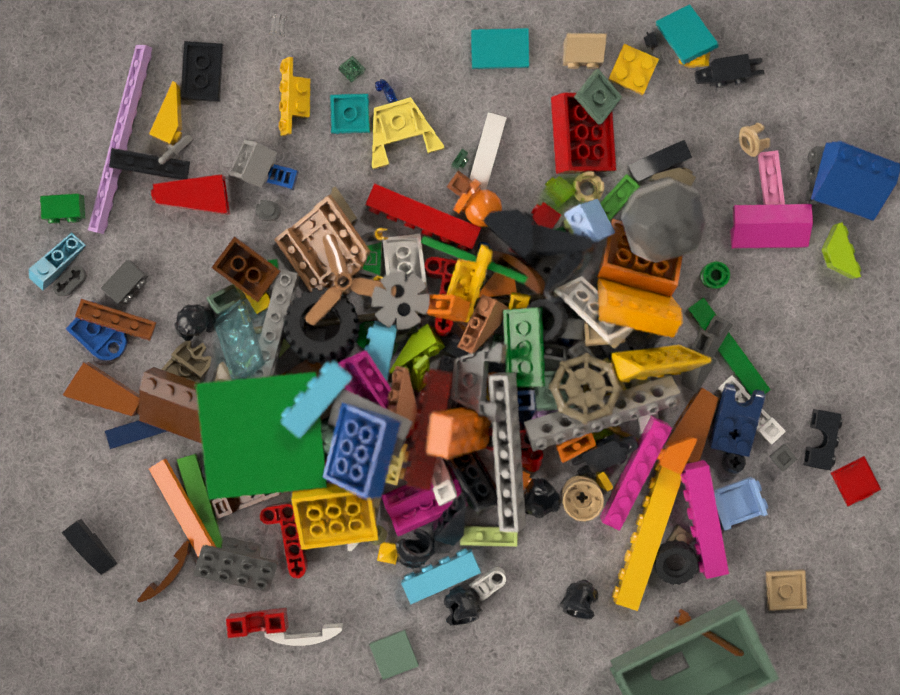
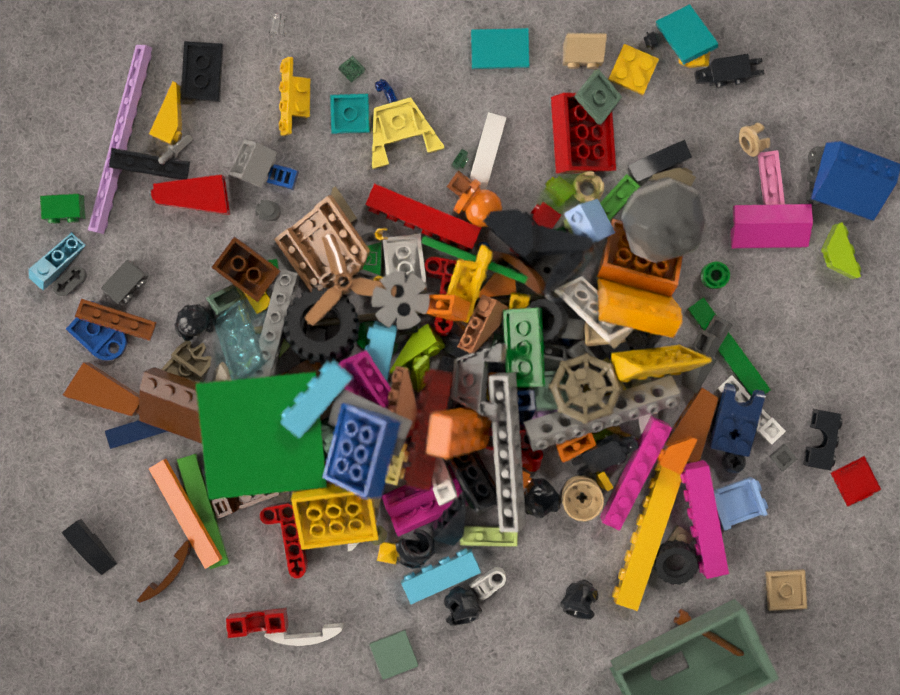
dark grey bracket [194,536,278,592] -> none

